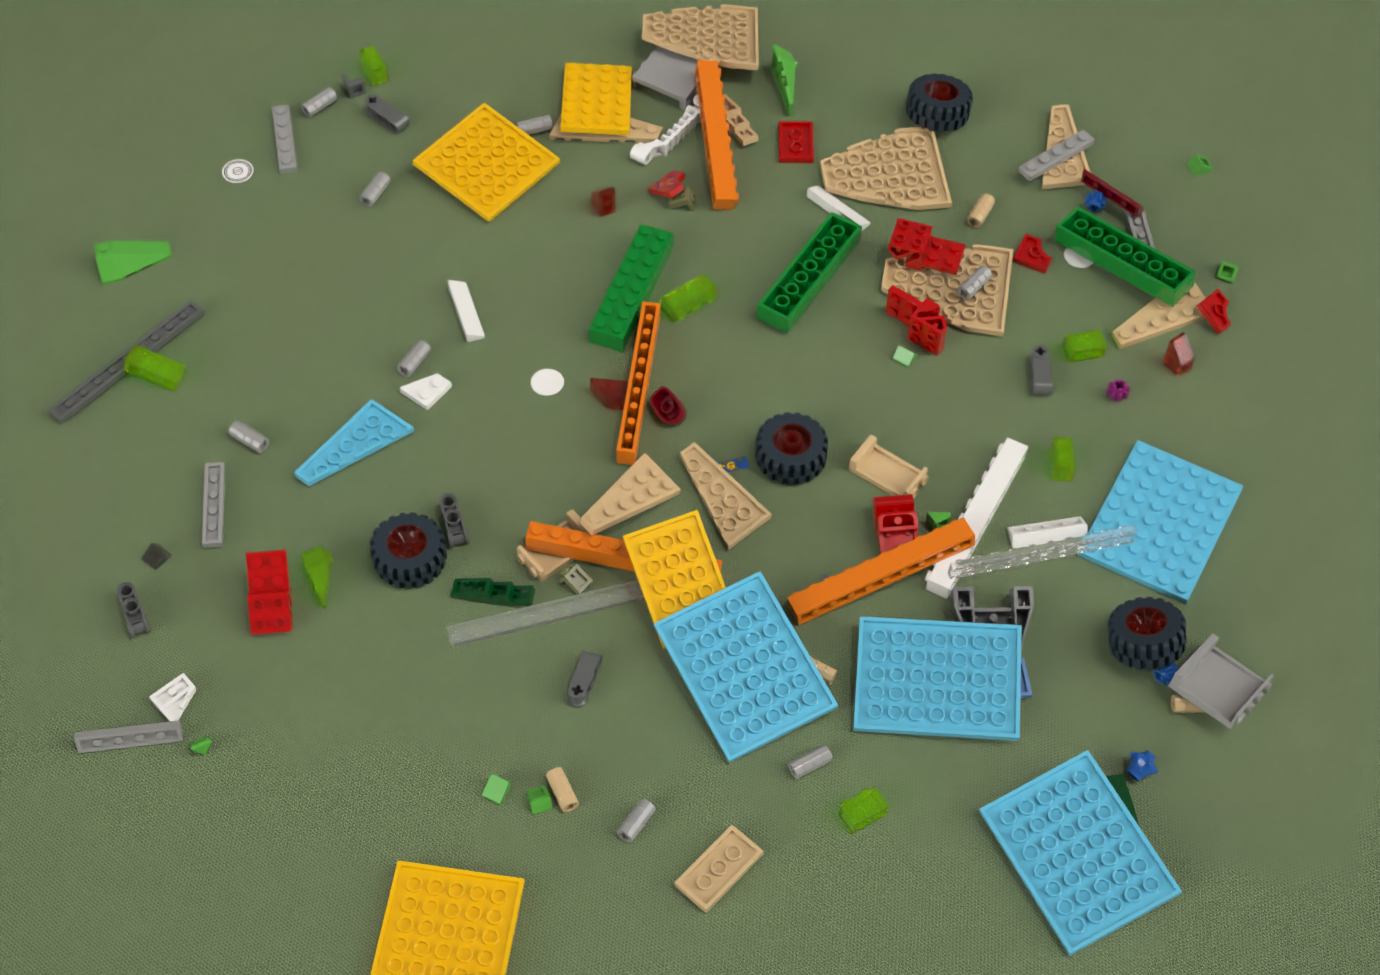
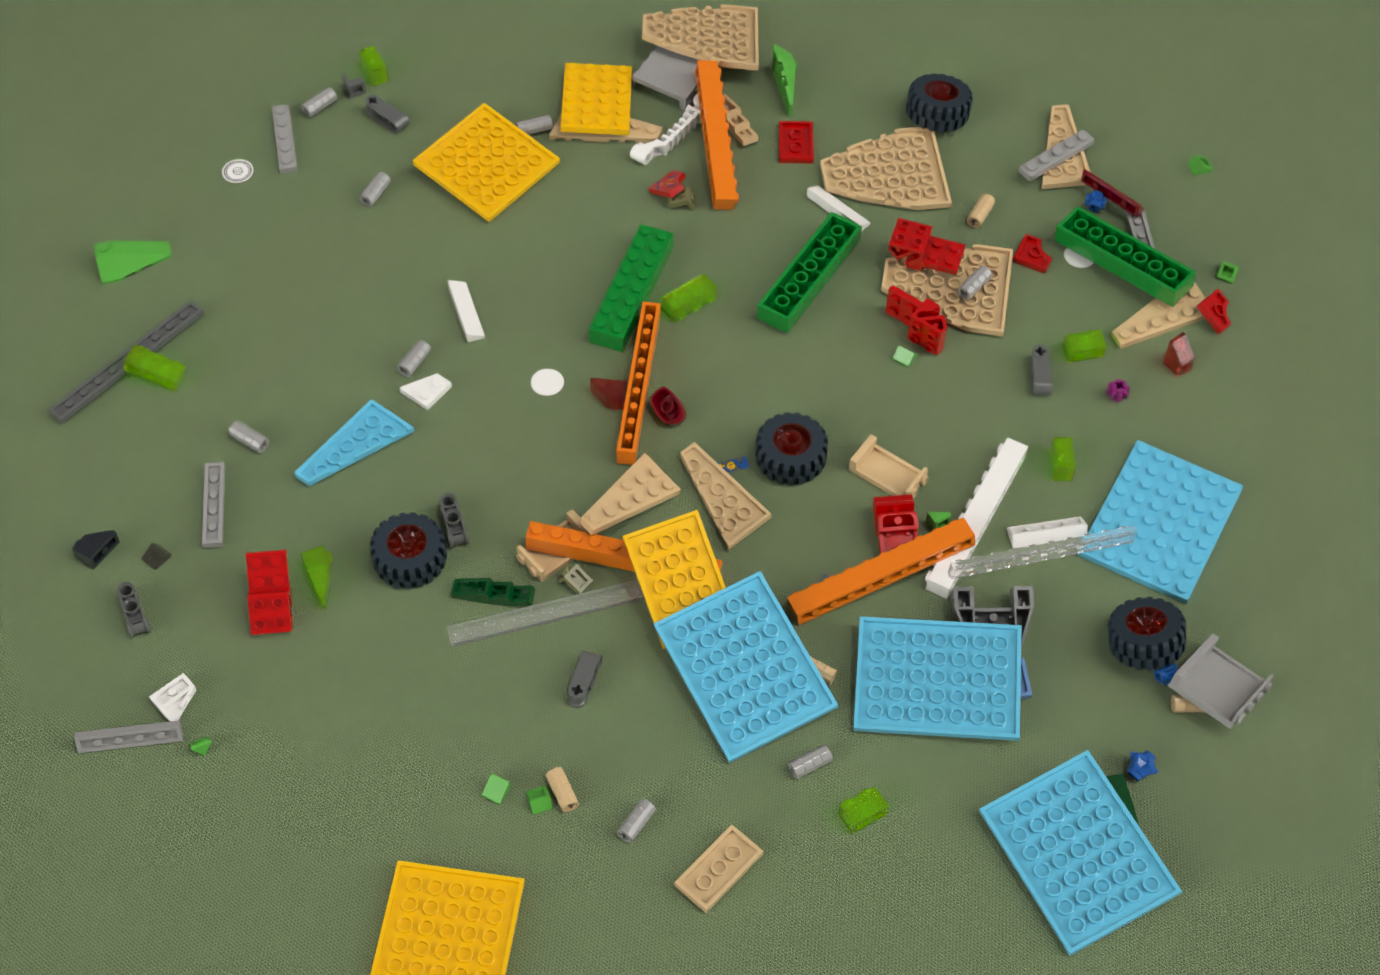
clear red slope [591,186,616,217] -> none
none -> black slope [72,530,120,570]

